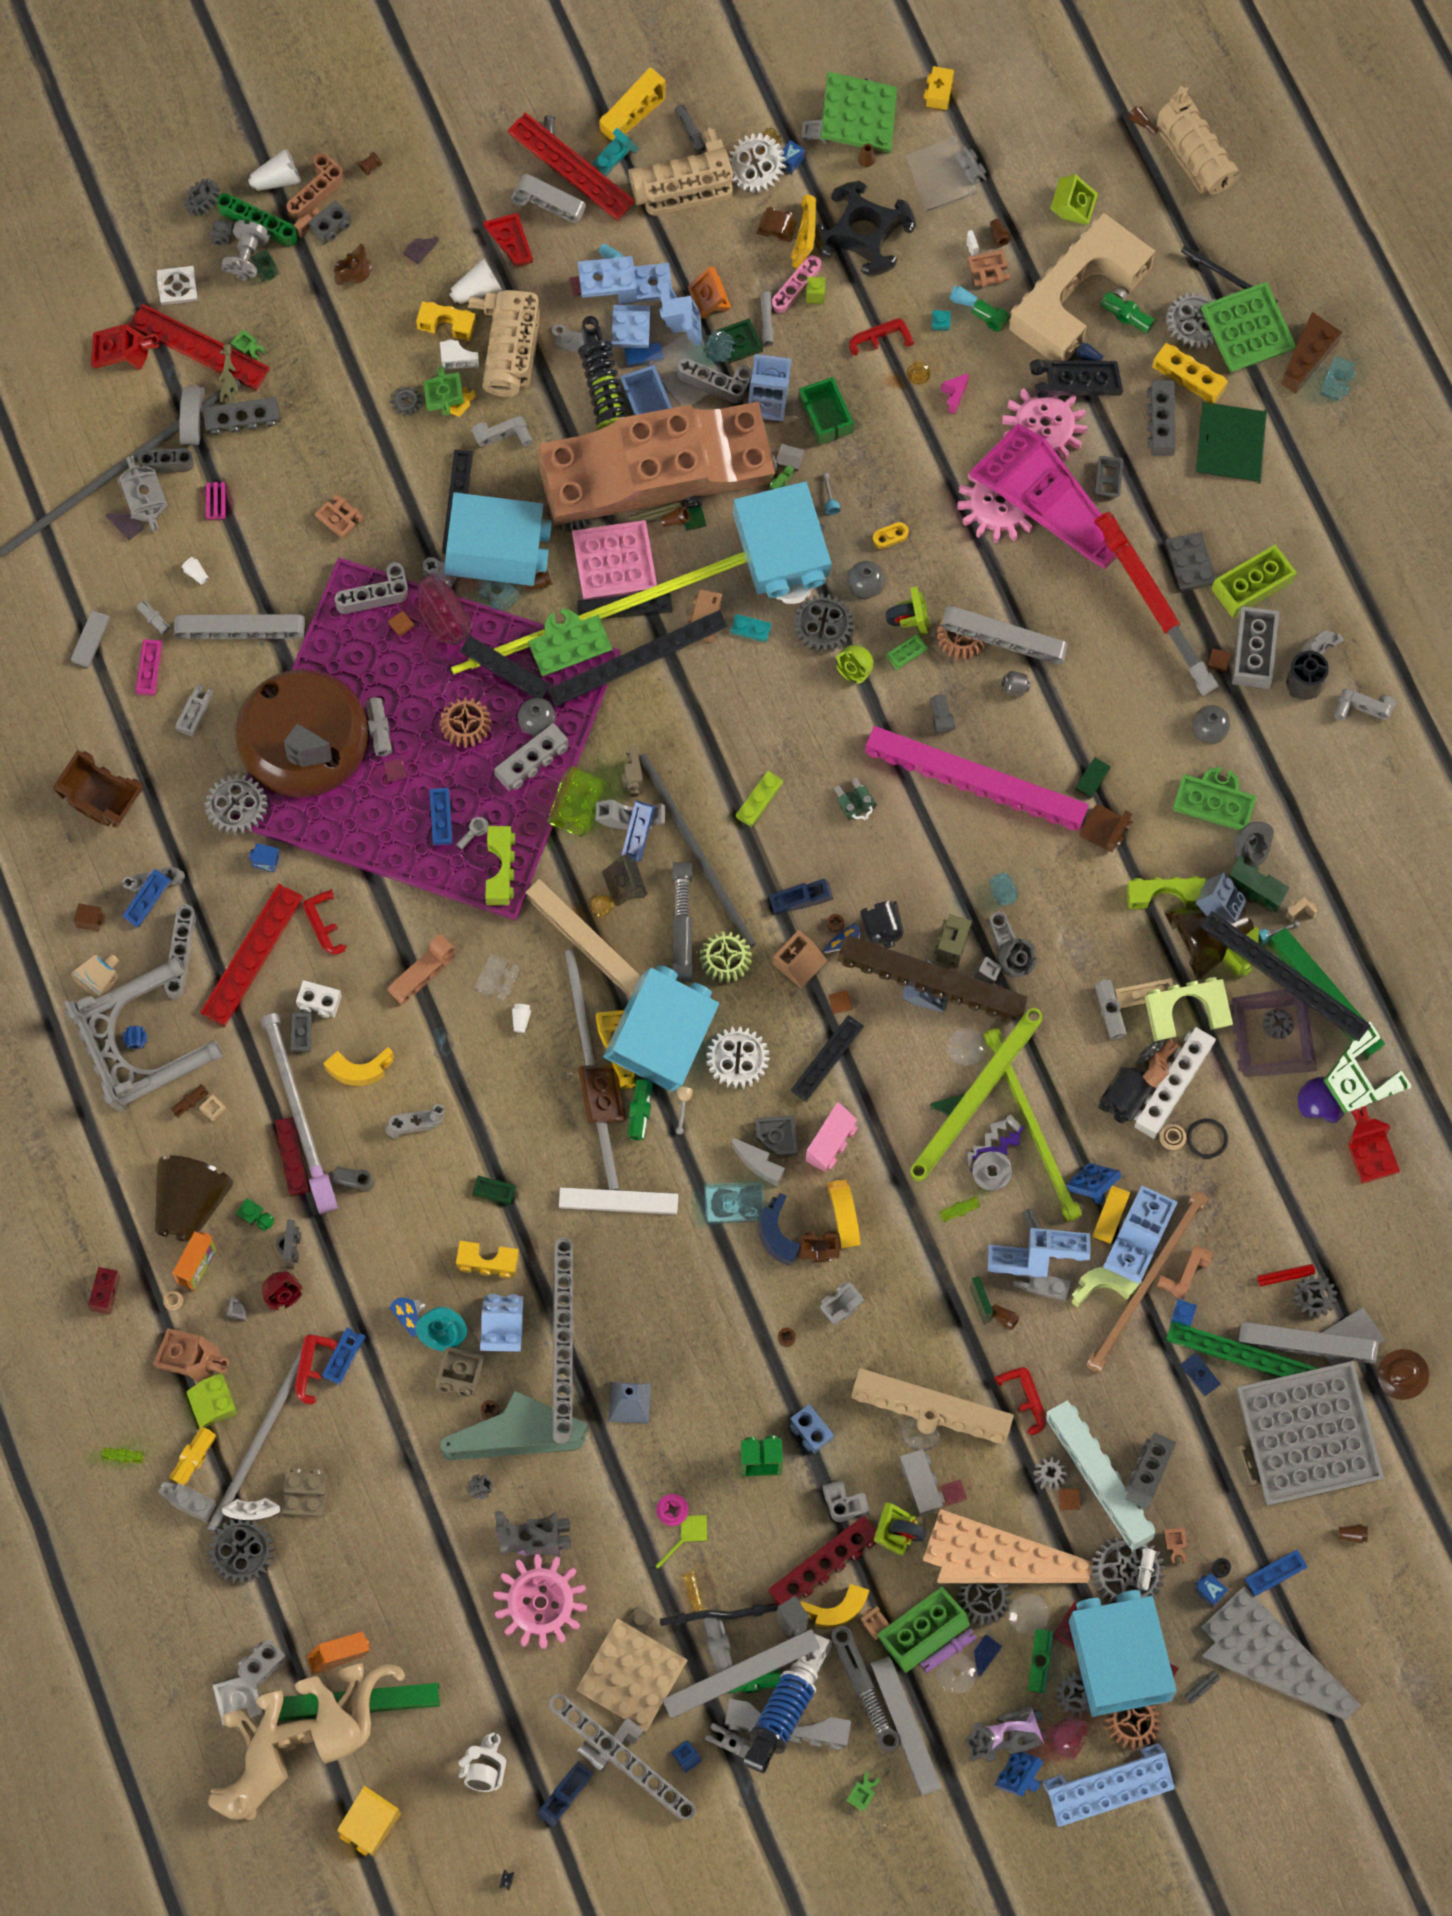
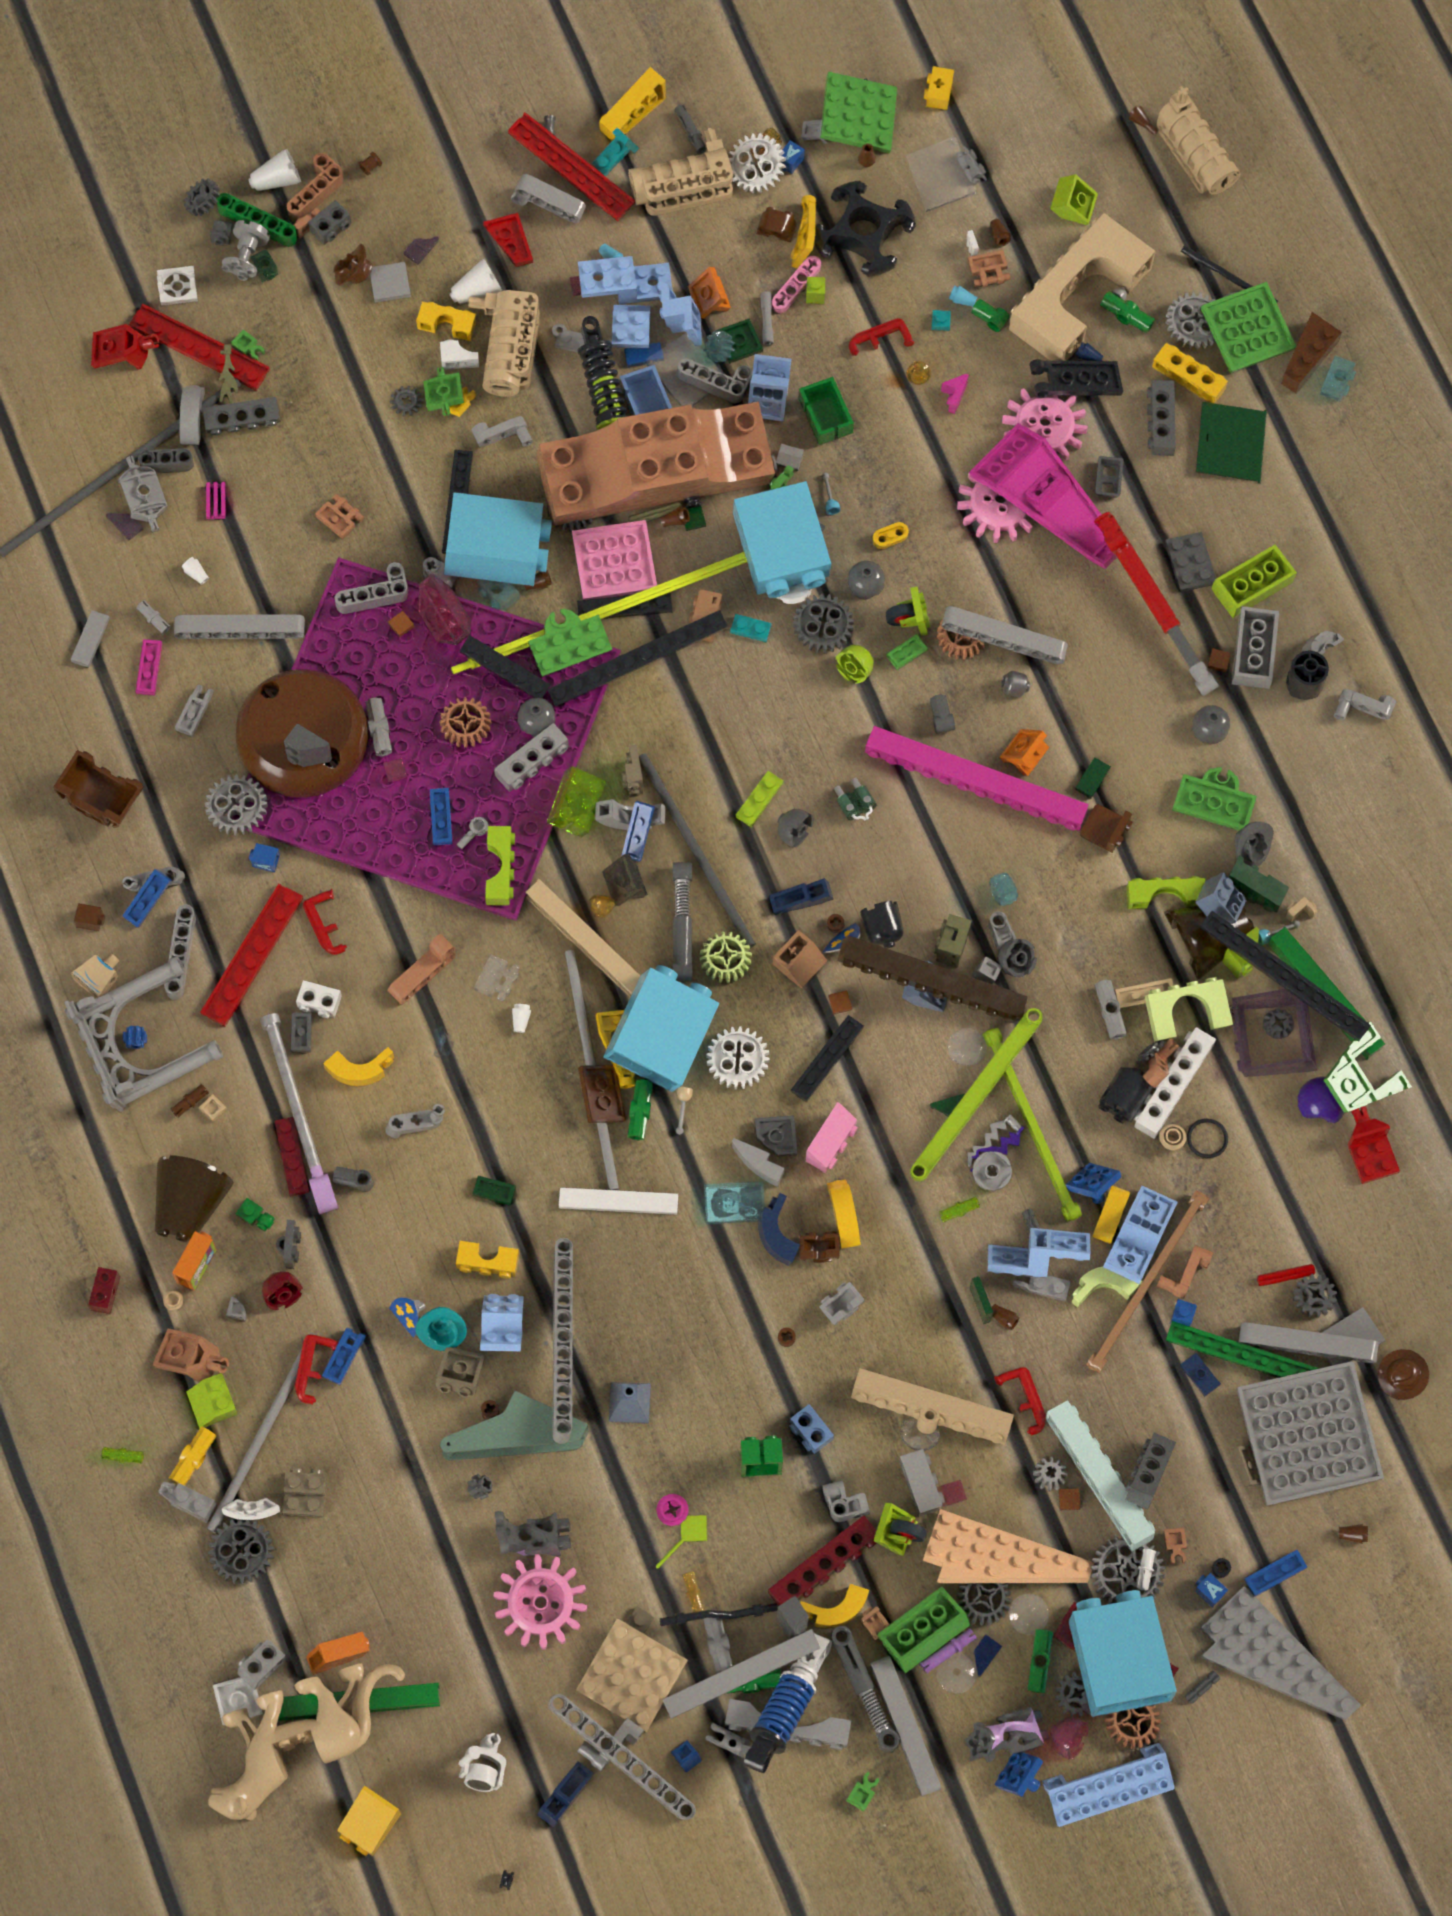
none -> light grey tile [370,262,411,303]
none -> dark grey cylinder [777,809,814,848]
none -> orange bracket [999,729,1049,776]

